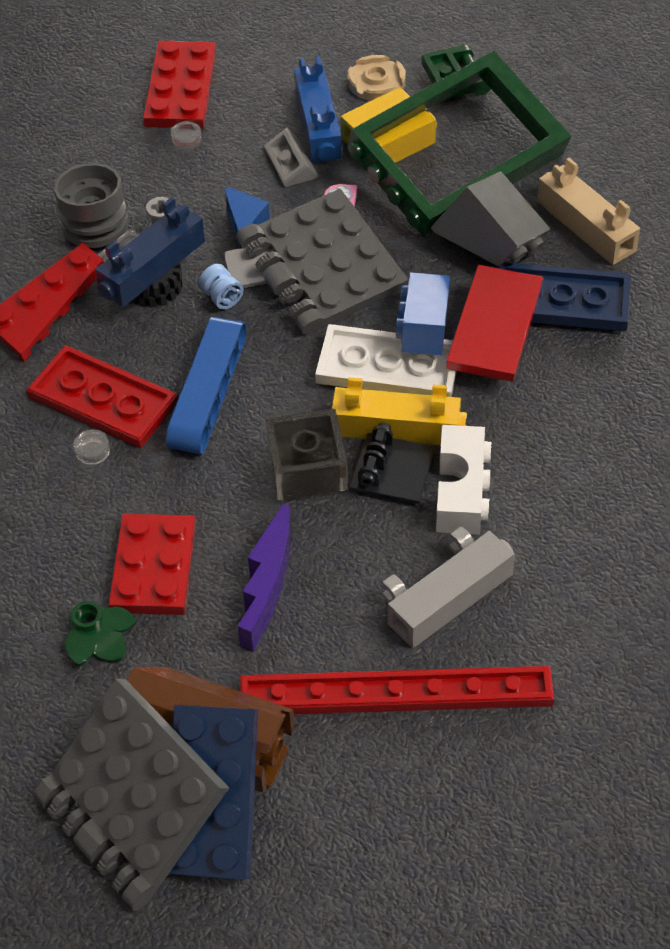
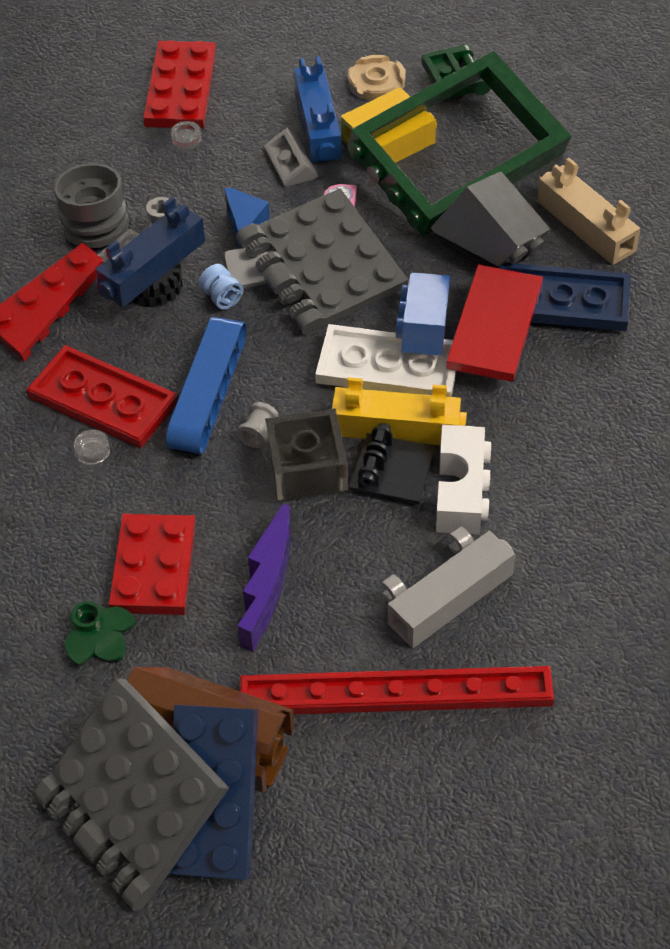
none -> light grey bush [237,402,279,448]

